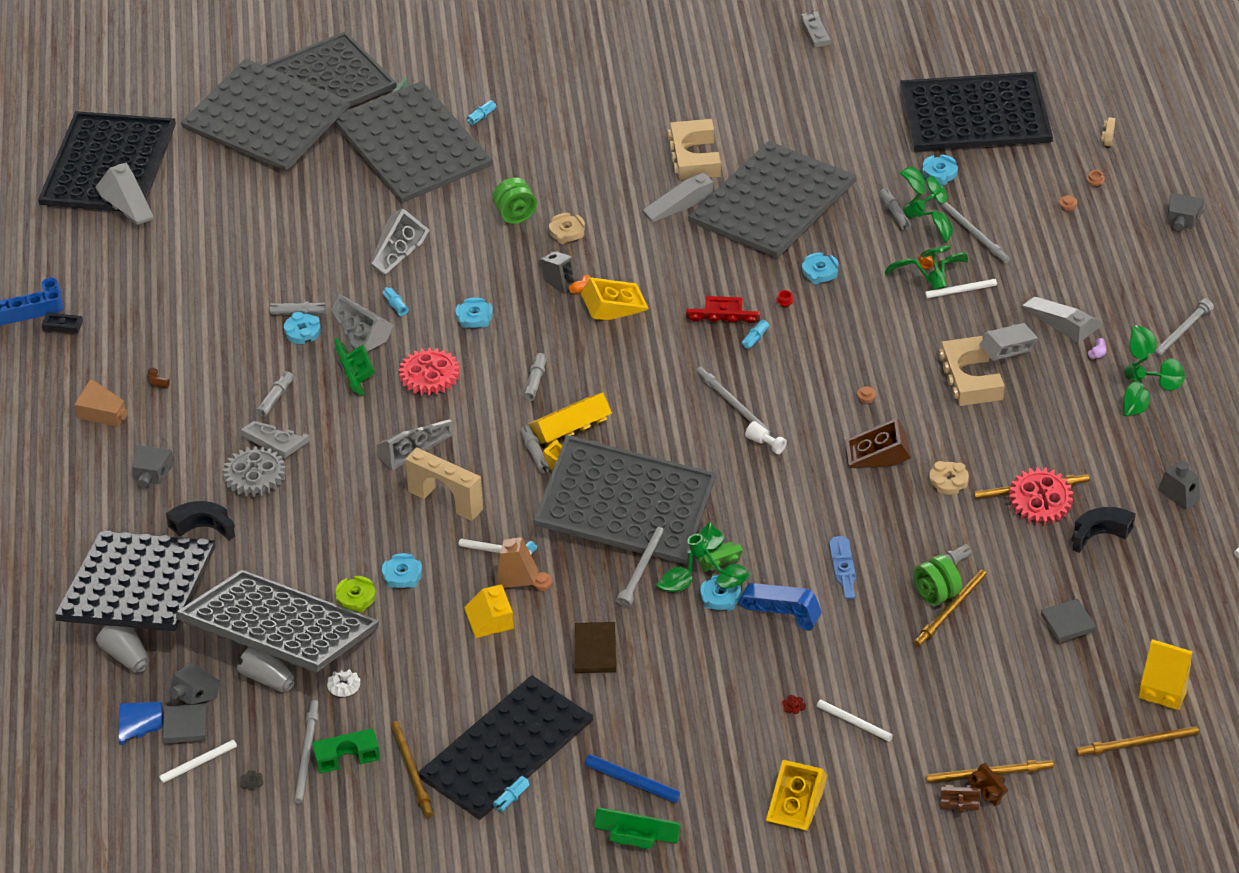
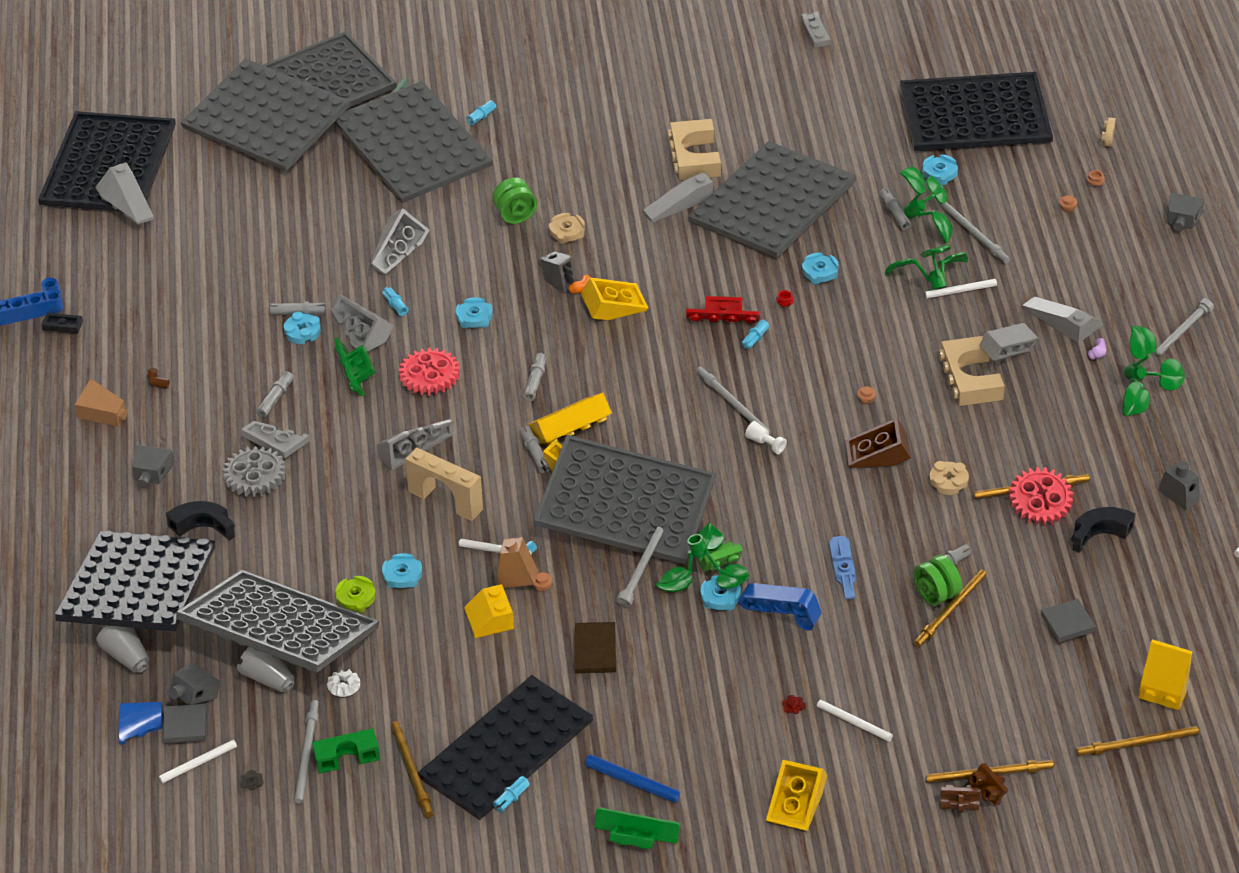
orange plate [918,254,934,269] -> none

